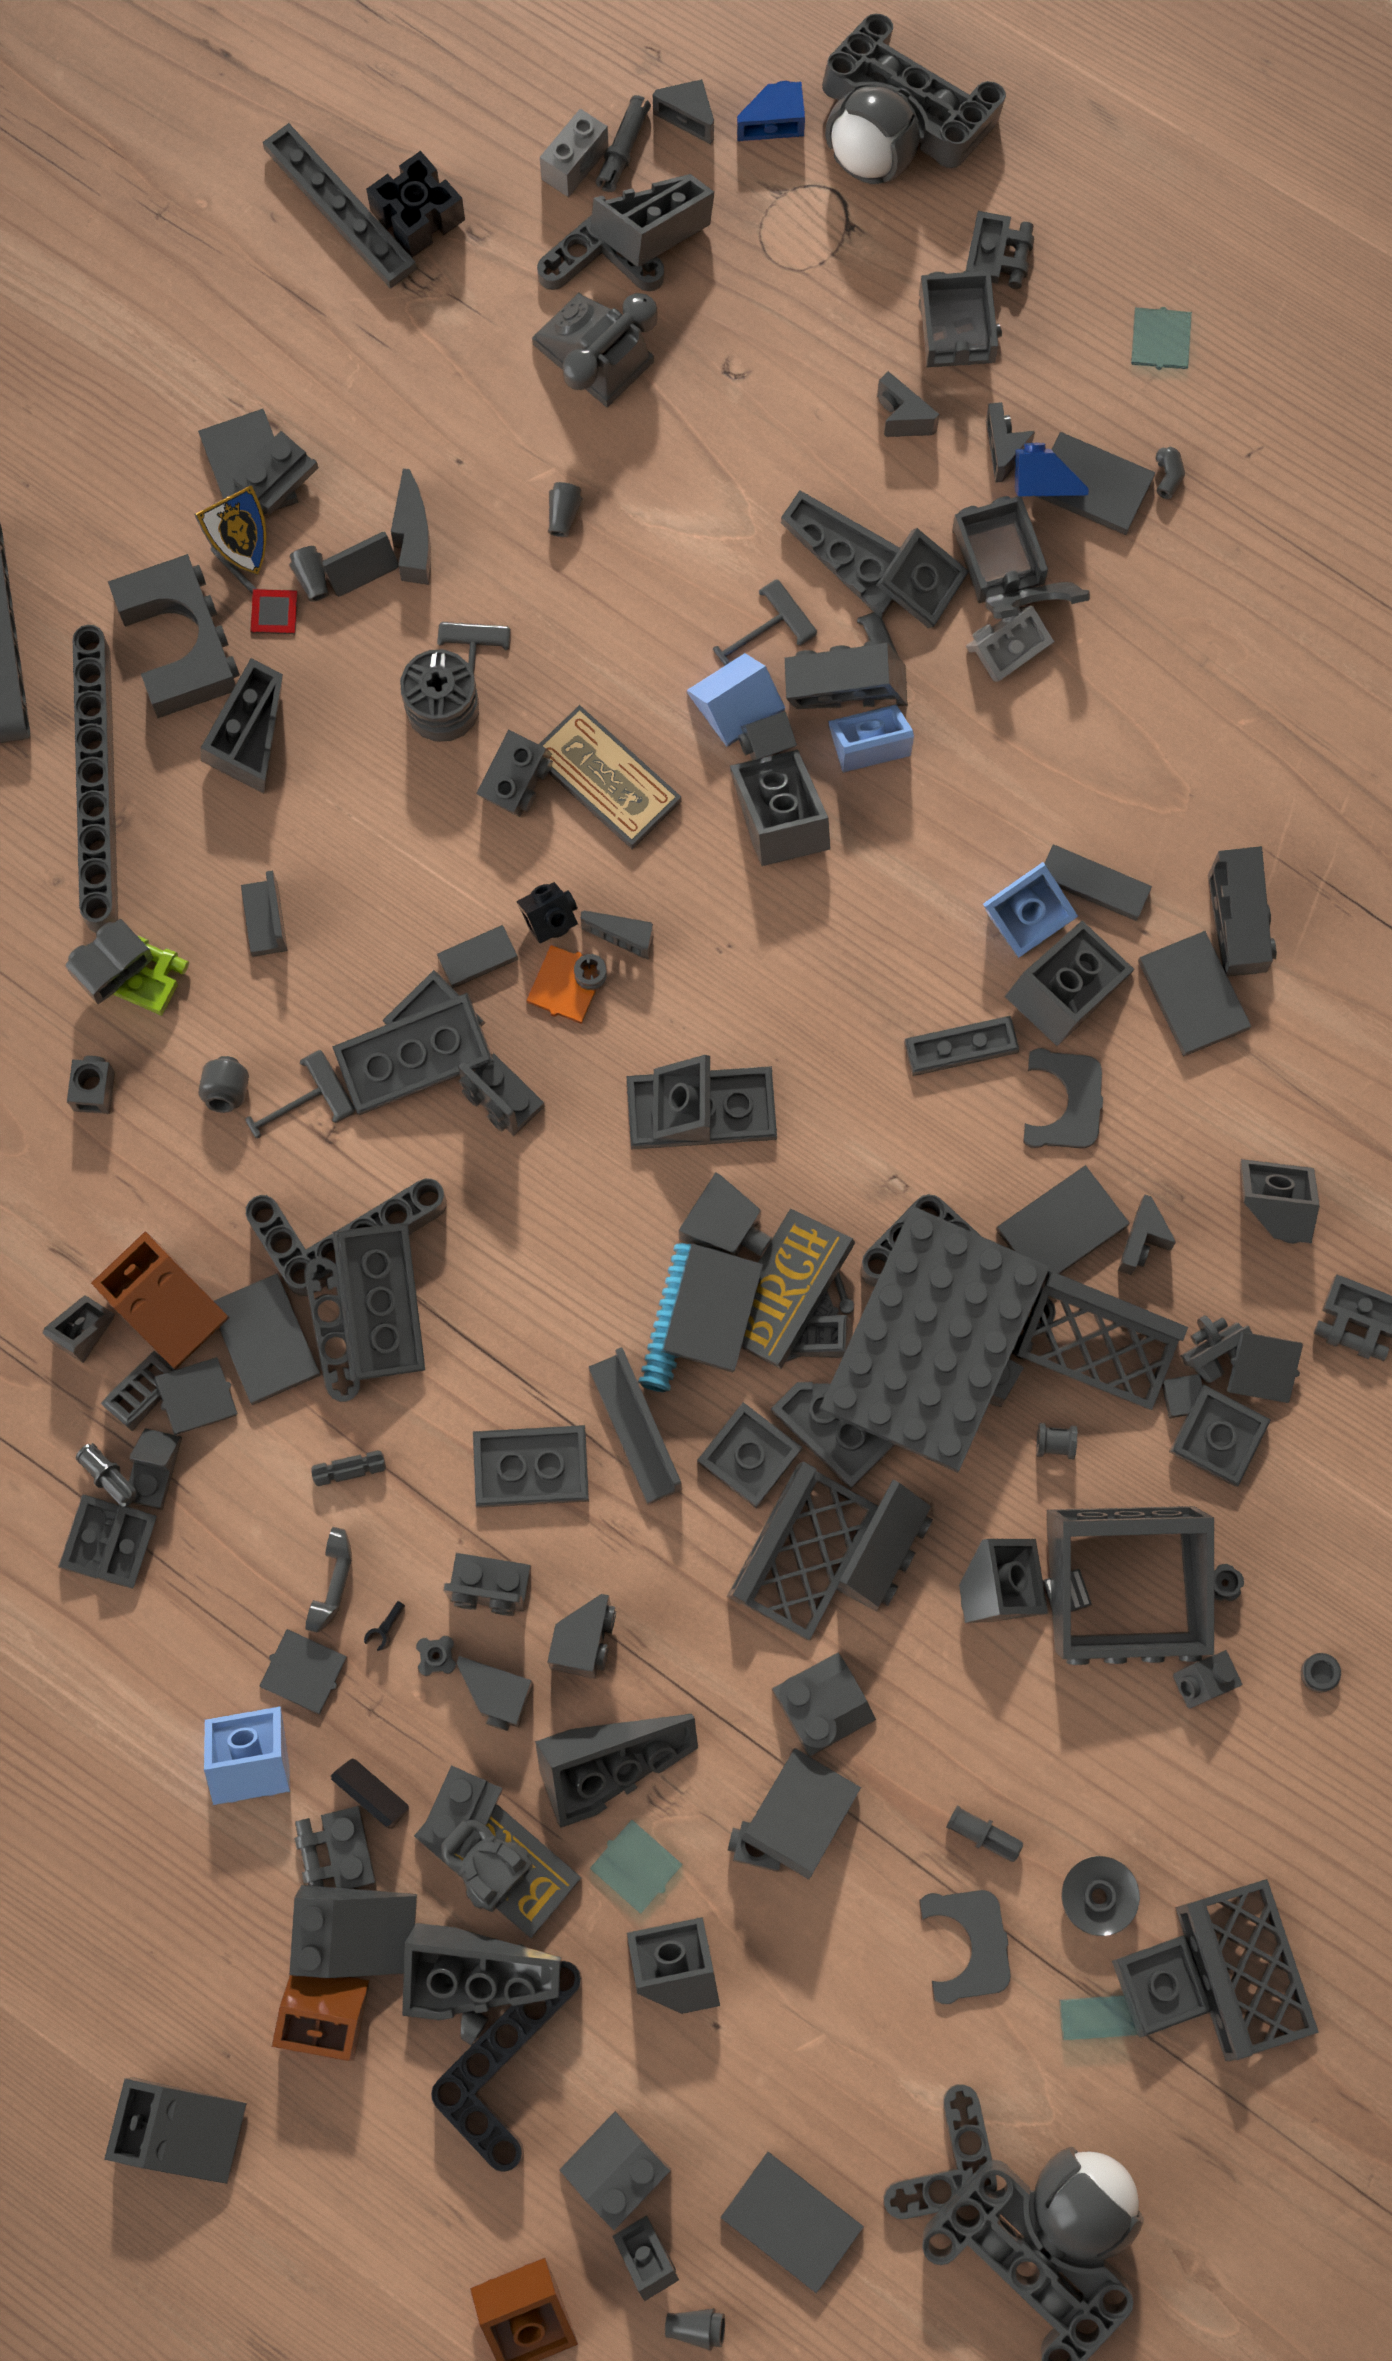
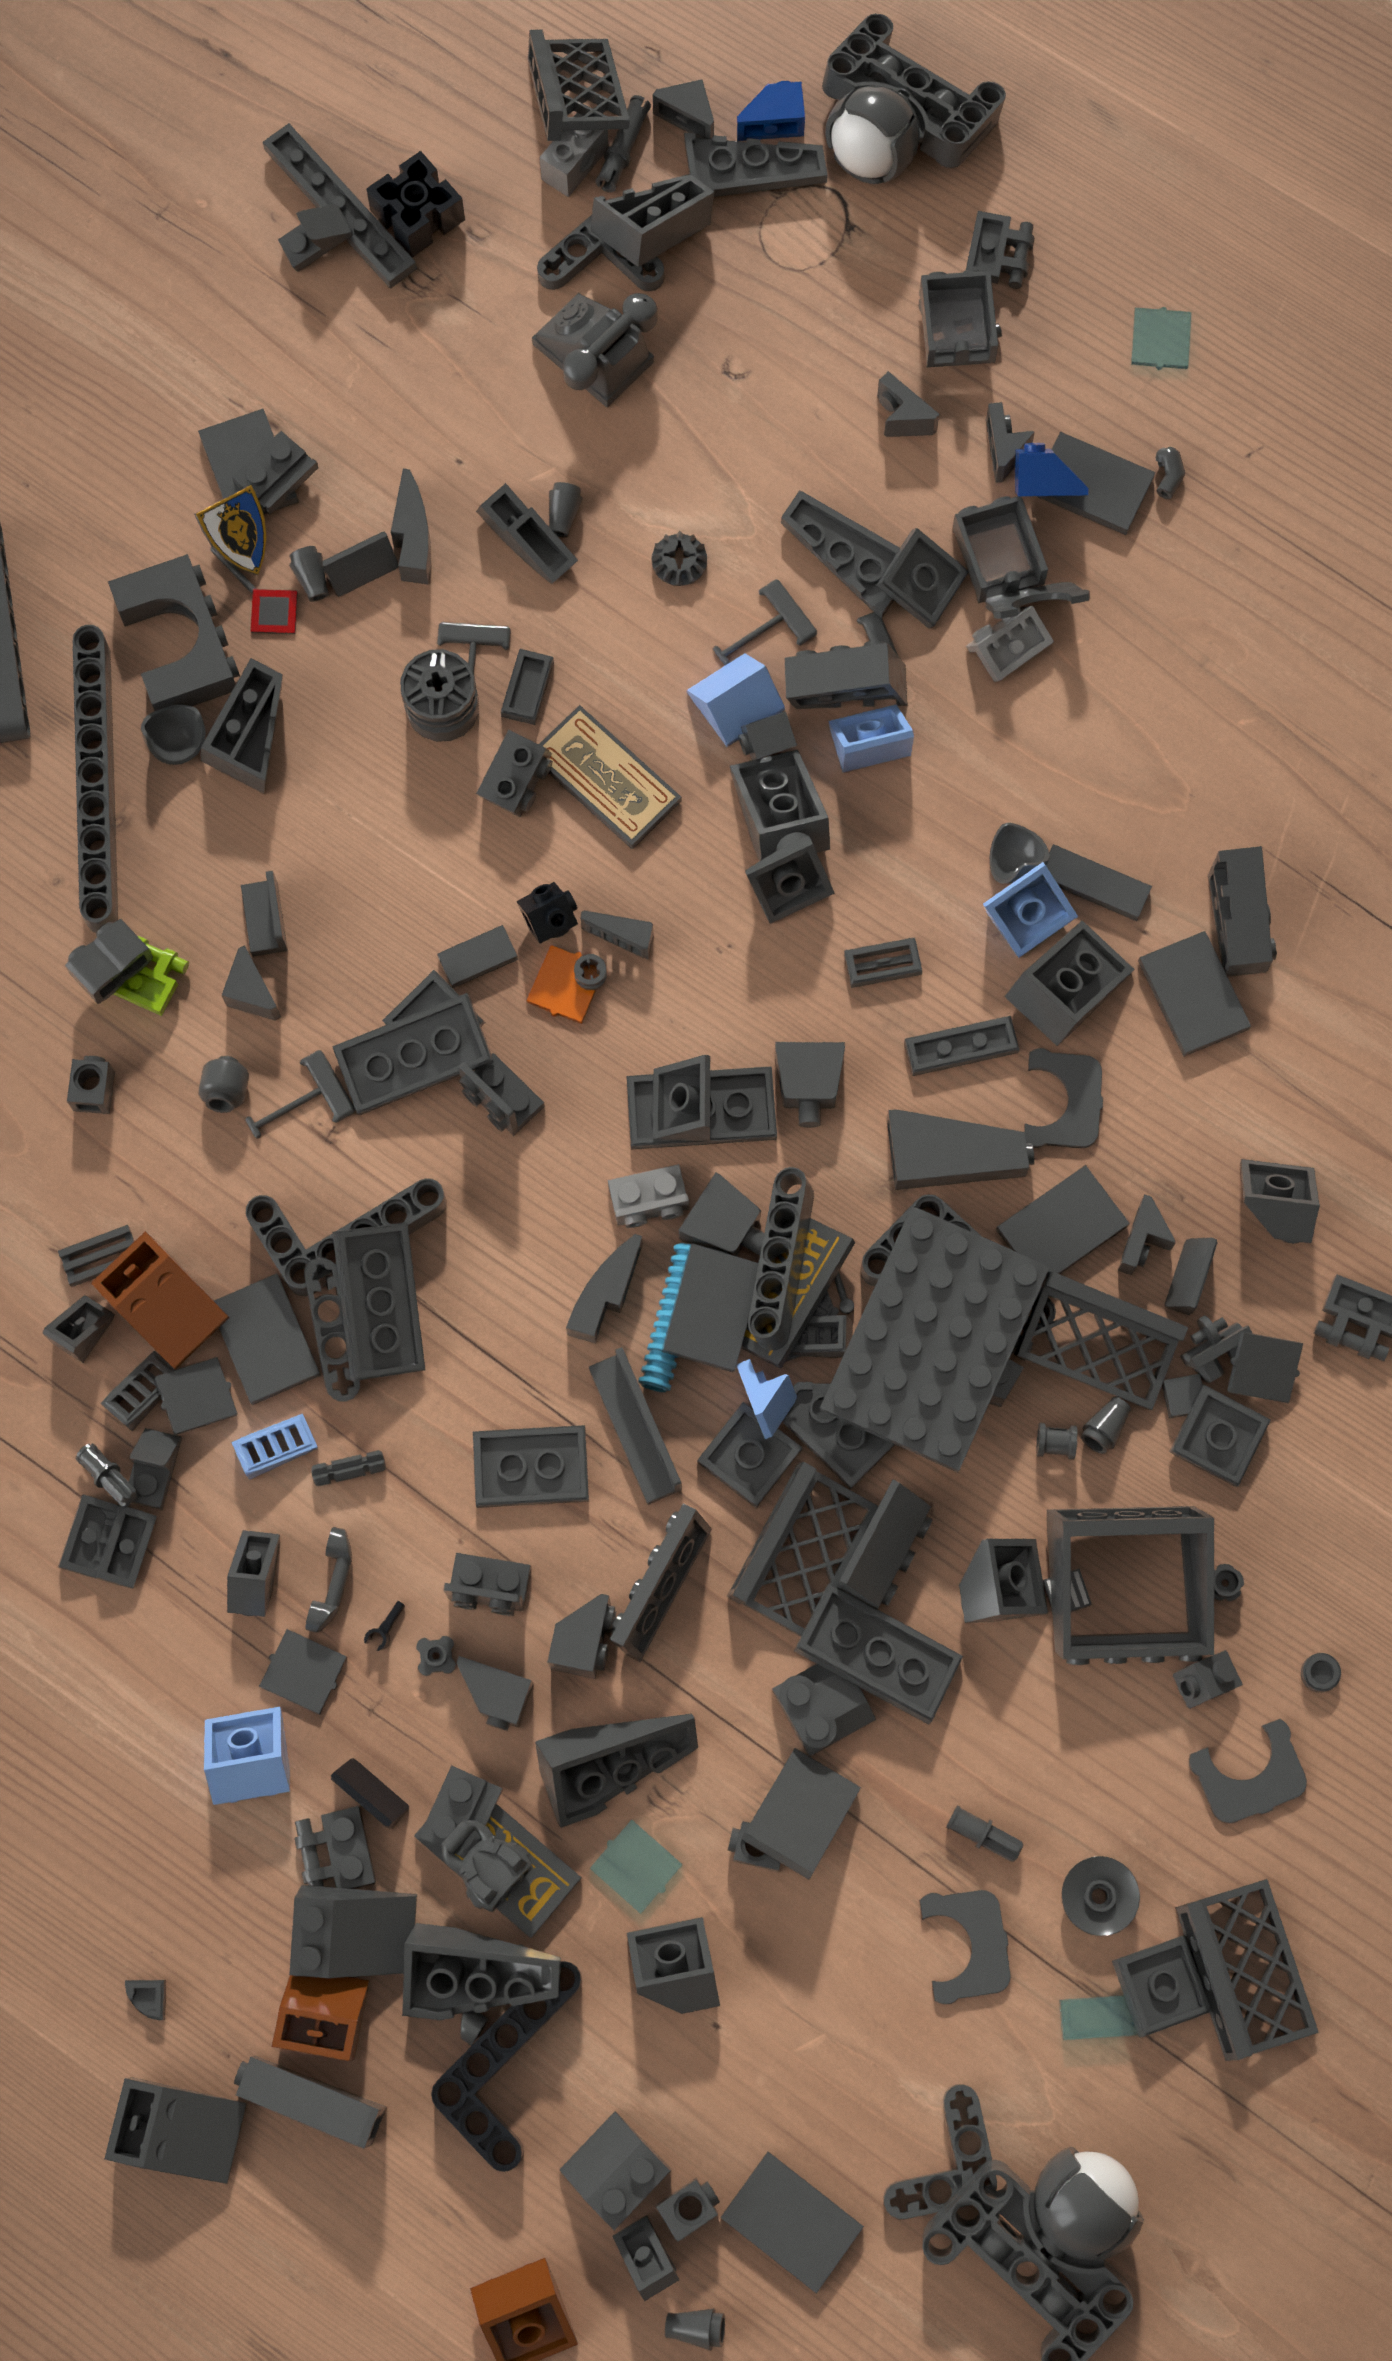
none -> dark grey tile [58,1225,134,1287]
none -> dark grey tile [125,1980,166,2020]
none -> dark grey helmet [141,704,206,765]
none -> dark grey slope [221,945,281,1020]
none -> dark grey slope [227,1530,280,1617]
none -> light blue slope [231,1414,318,1480]
none -> dark grey slope [234,2056,387,2149]
none -> dark grey slope [278,204,354,272]
none -> dark grey slope [476,483,578,584]
none -> dark grey tile [501,649,554,725]
none -> dark grey fence [527,29,630,141]
none -> dark grey slope [566,1234,643,1344]
none -> light grey bracket [607,1164,689,1228]
none -> dark grey plate [610,1503,712,1662]
none -> dark grey gear [651,531,707,586]
none -> dark grey brick [656,2178,720,2242]
none -> dark grey wing [684,133,828,197]
none -> light blue slope [737,1359,797,1439]
none -> dark grey slope [745,832,835,924]
none -> dark grey beam [748,1167,814,1351]
none -> dark grey torso [775,1042,845,1128]
none -> dark grey tile [794,1583,963,1725]
none -> dark grey tile [844,937,922,988]
none -> dark grey slope [887,1109,1034,1190]
none -> dark grey helmet [989,823,1050,884]
none -> dark grey cone [1081,1397,1131,1454]
none -> dark grey slope [1165,1237,1218,1316]
none -> dark grey piece [1189,1719,1307,1823]

